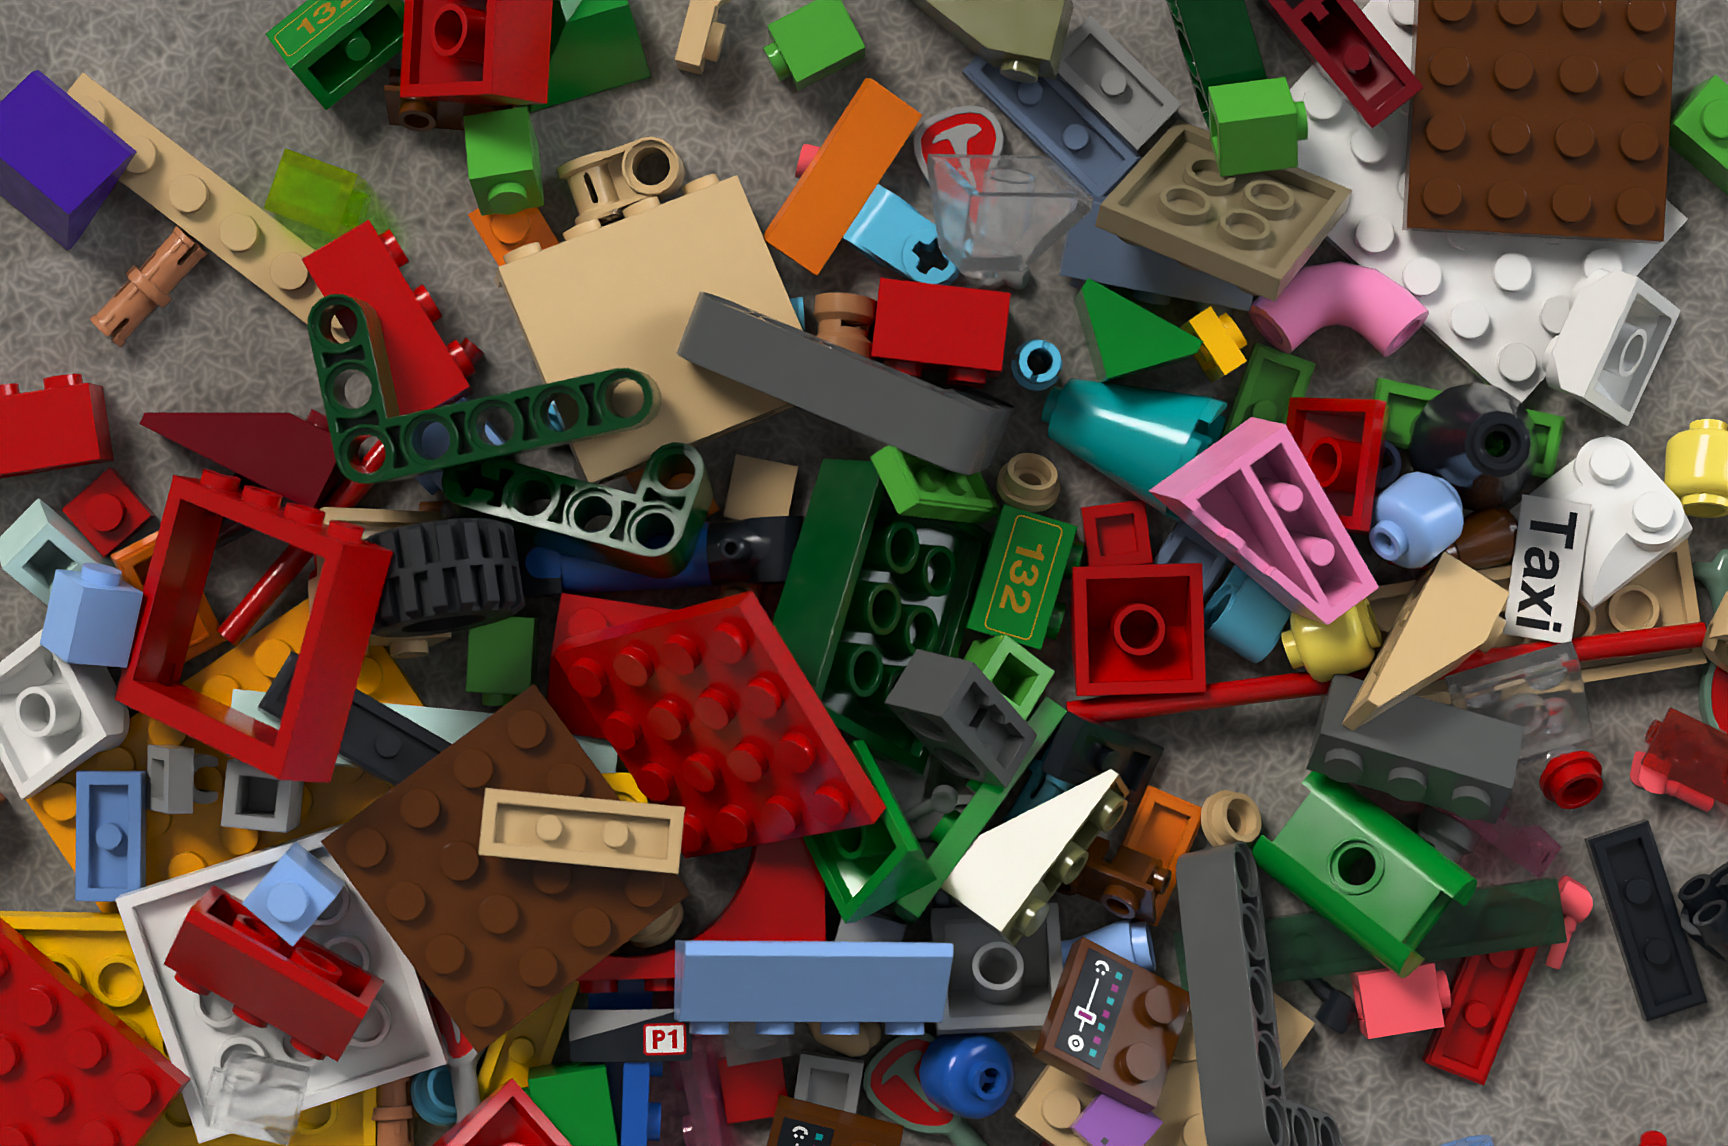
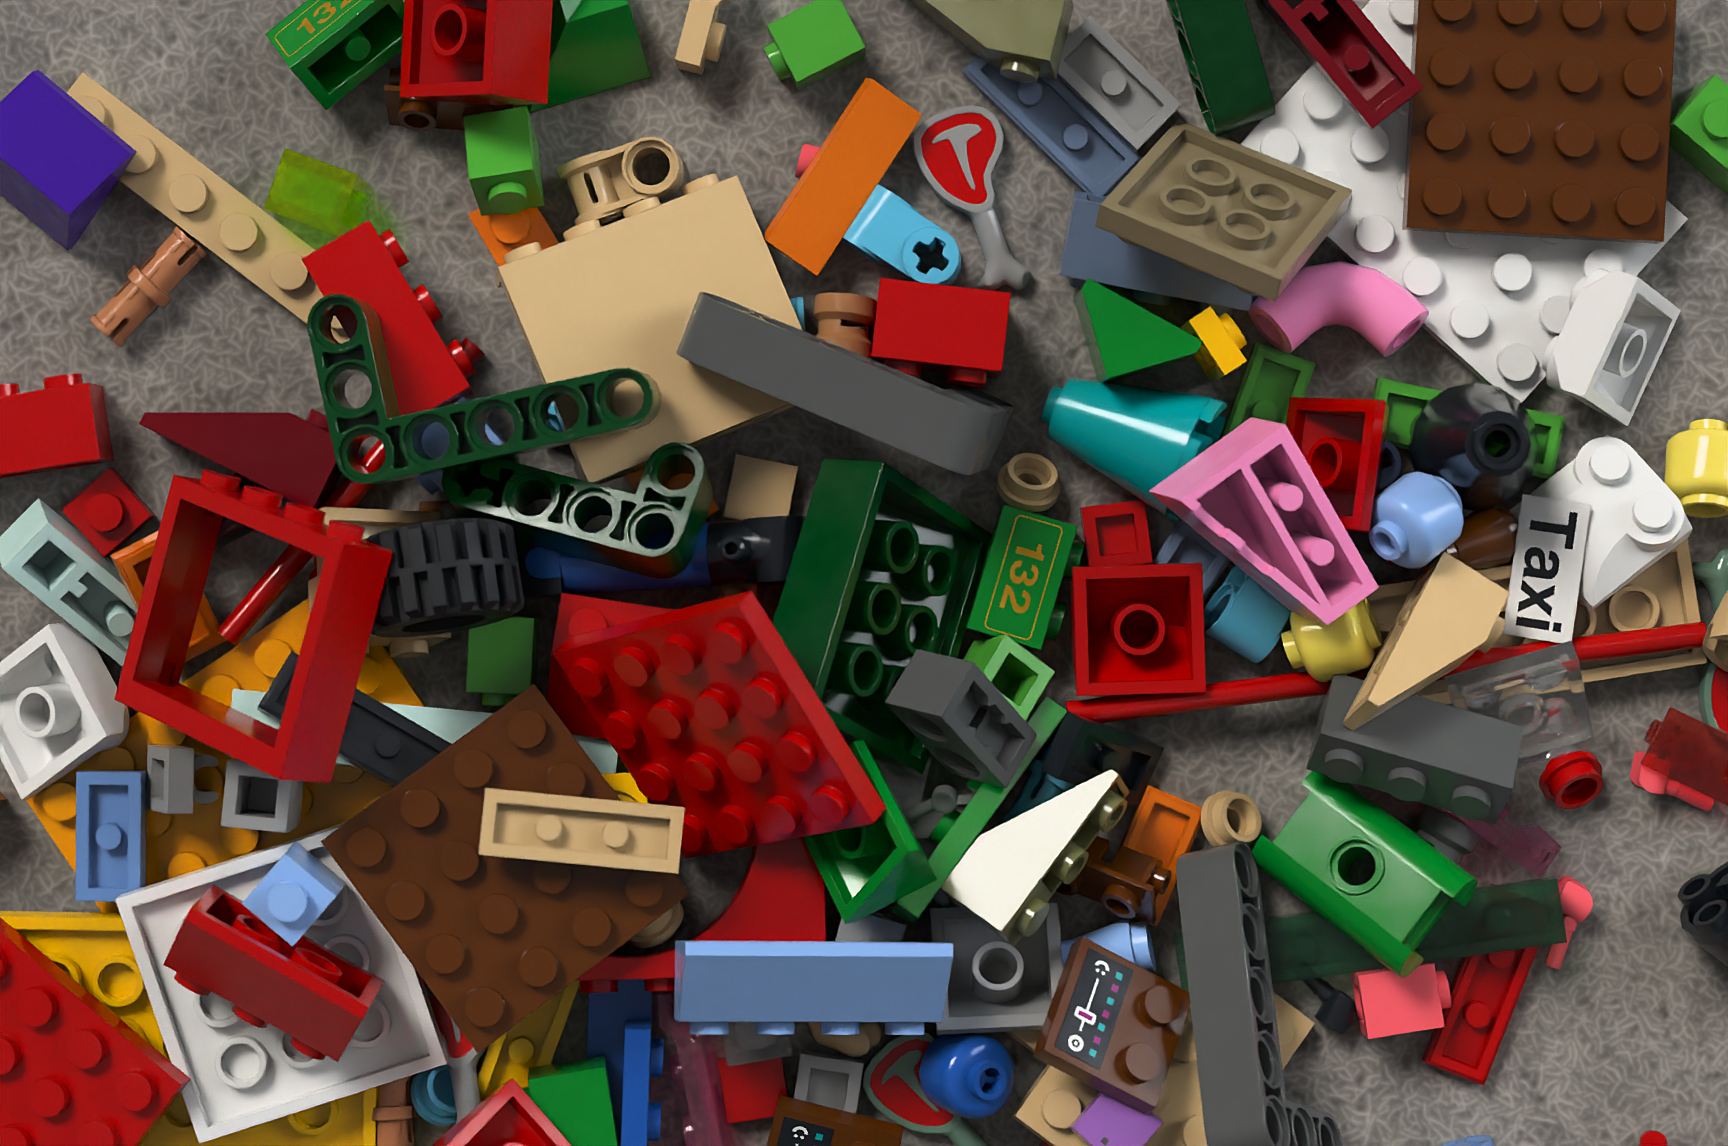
light blue brick [40,563,143,668] -> none
clear brick [204,1050,311,1146] -> none
sticker [569,1009,693,1062] -> none
bright green tile [870,445,999,524] -> none
clear slope [927,154,1093,279] -> none
medium azure pin [1011,339,1063,391] -> none
bright green brick [1208,77,1308,177] -> none
black tile [1584,819,1707,1022] -> none

